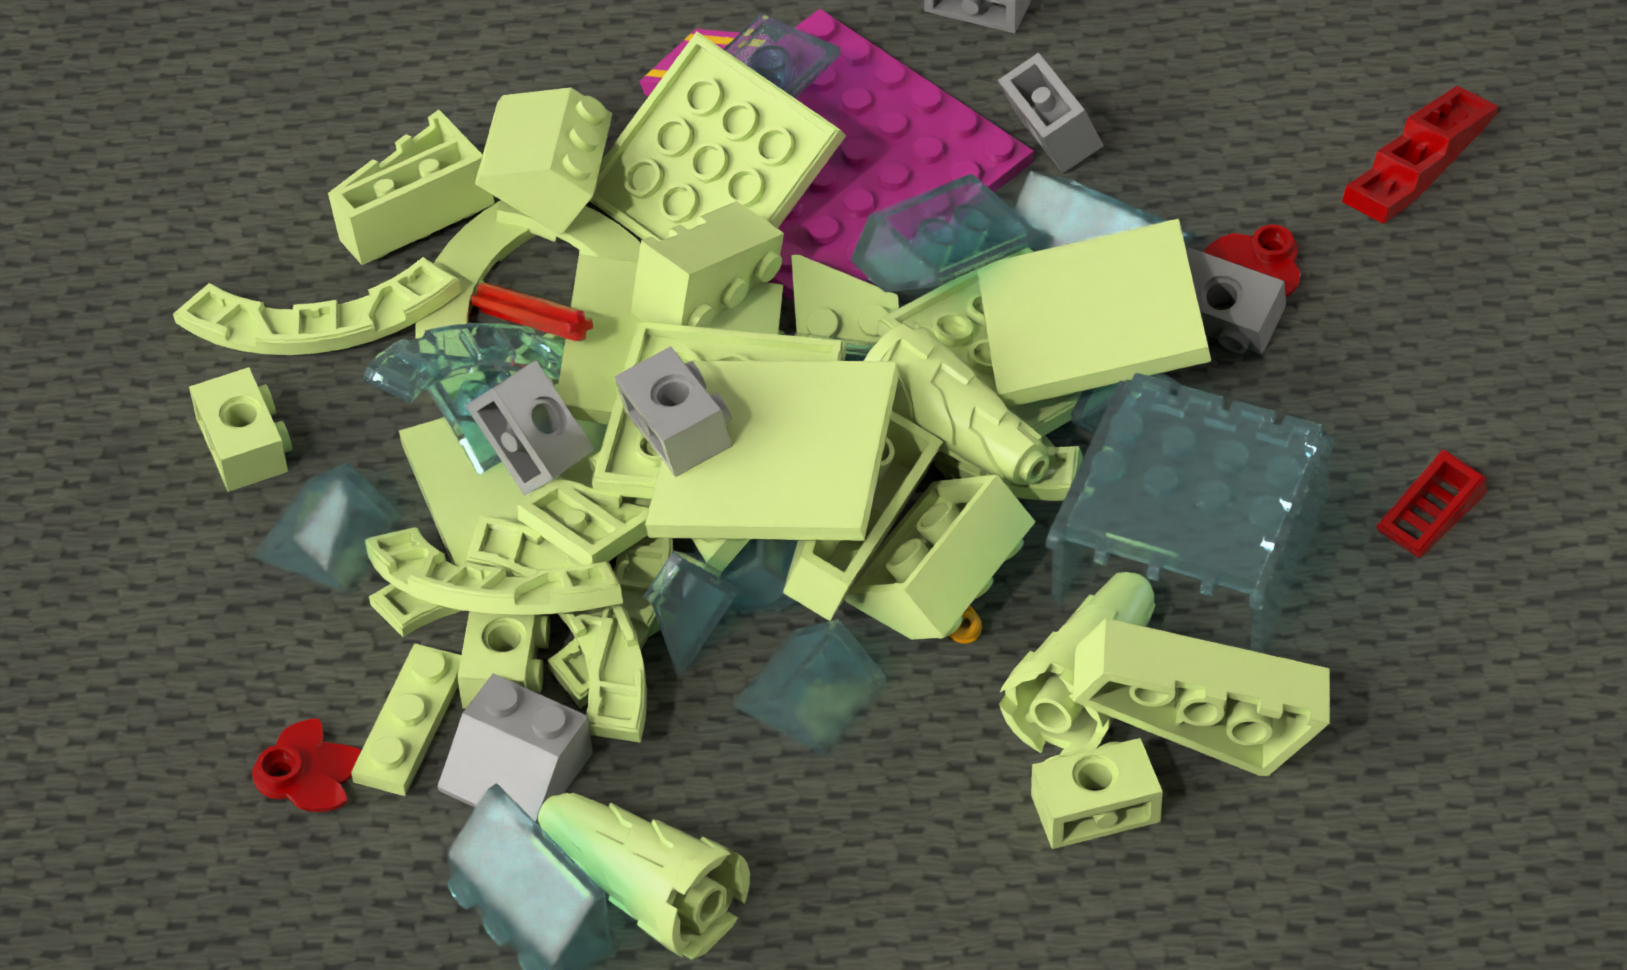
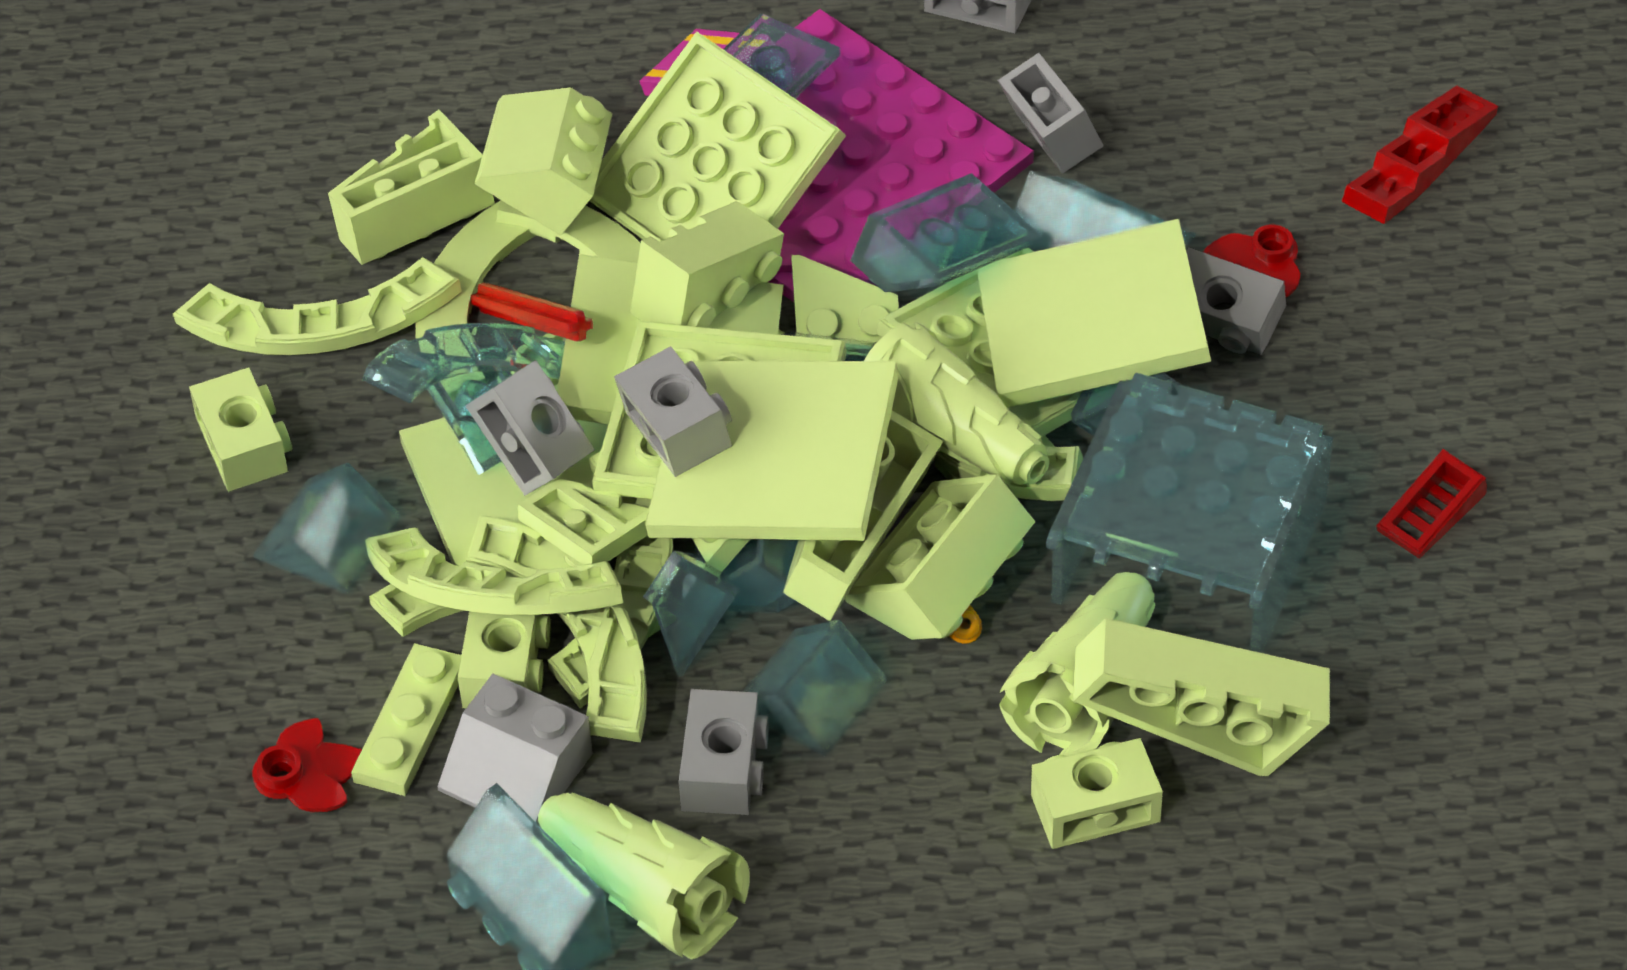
none -> light grey brick [679,689,769,815]

